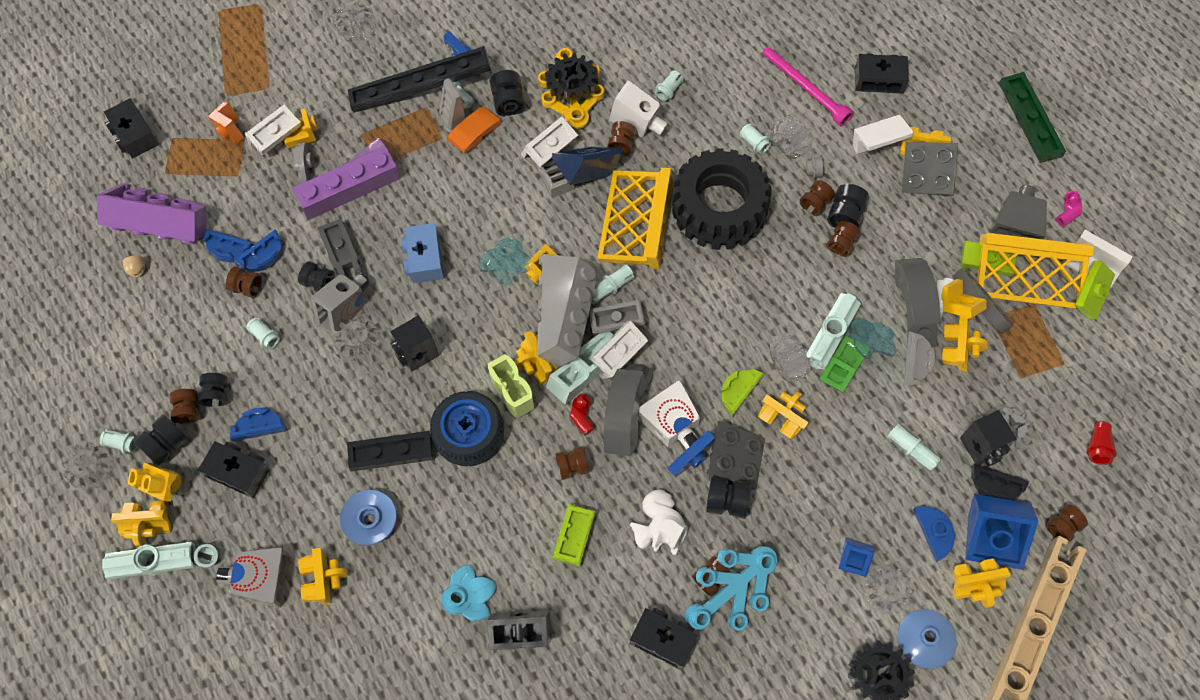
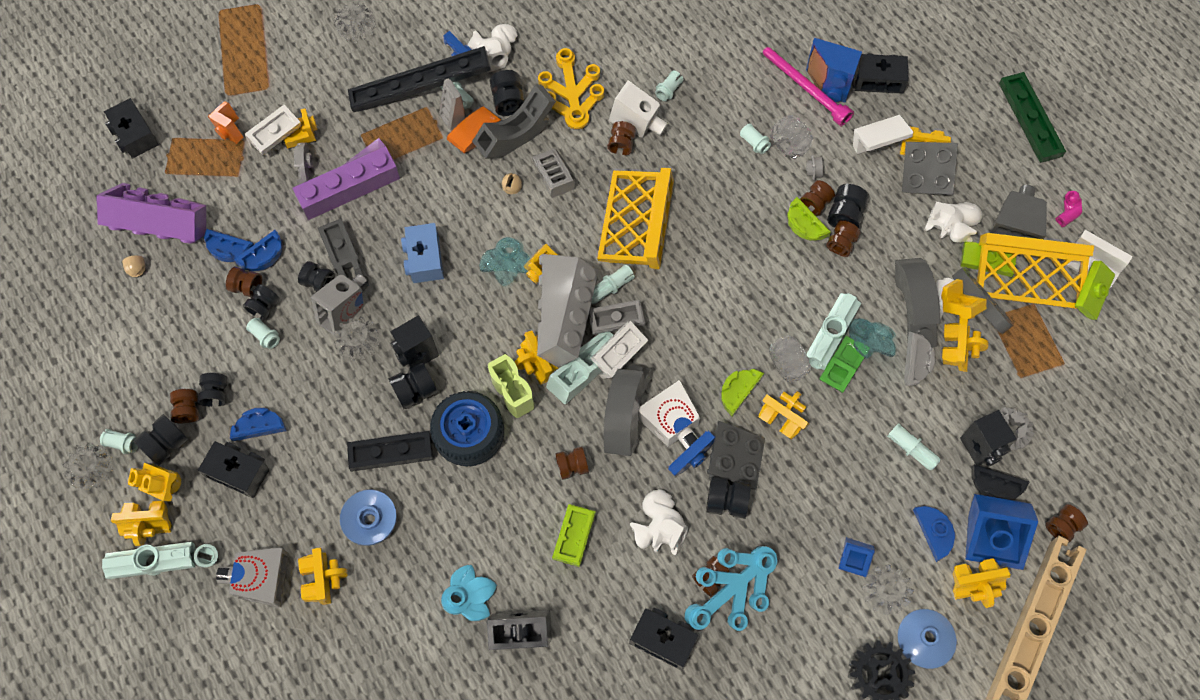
white panel [521,117,578,168] -> none
black gear [545,53,598,104] -> none
dark blue slope [552,146,623,185] -> none
red arm [570,394,595,436] -> none
black tyre [672,148,772,250] -> none
red cone [1087,422,1117,465] -> none
none -> black wheel [243,284,280,321]
none -> black wheel [388,362,438,409]
none -> white animal [468,24,518,73]
none -> dark grey arch [472,85,556,159]
none -> tan hinge [502,173,522,194]
none -> lime plate [787,197,831,241]
none -> blue slope [806,38,862,103]
none -> white animal [924,201,982,243]

